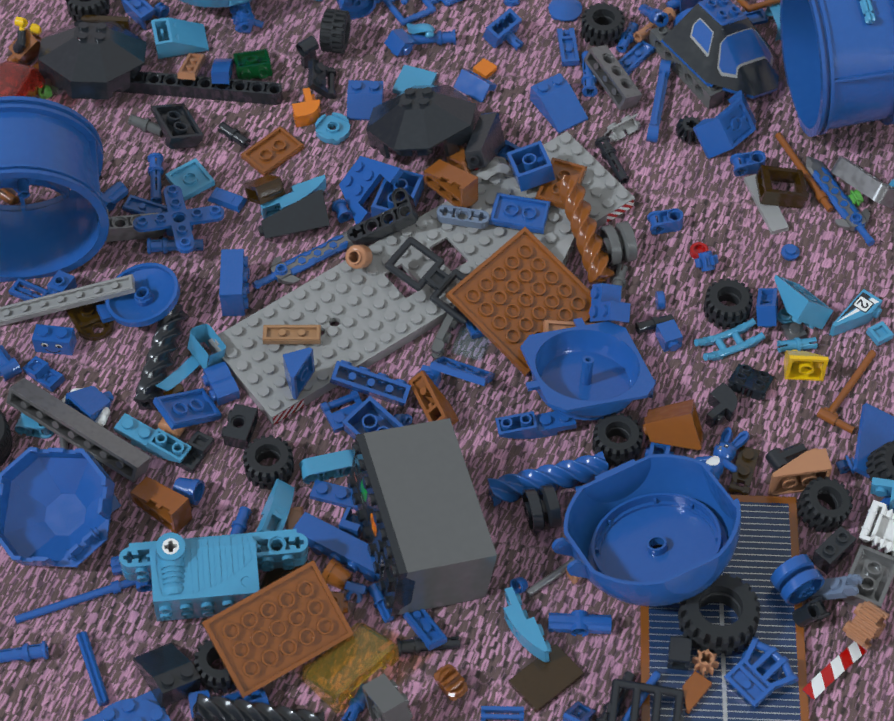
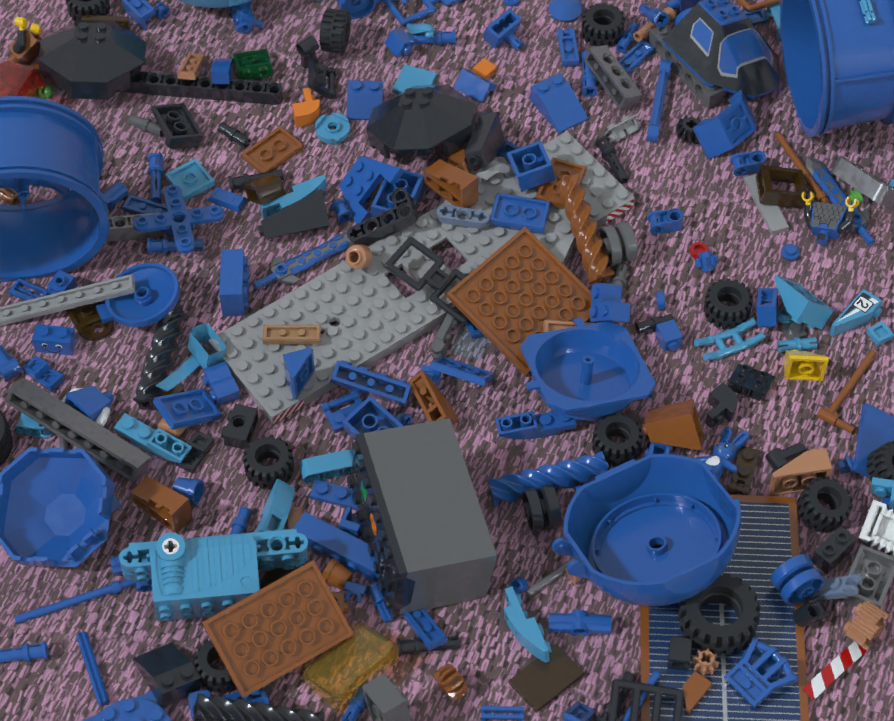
dark azure slope [151,17,209,59] -> none
none -> black pin [228,169,284,192]
none -> torso [802,191,859,245]

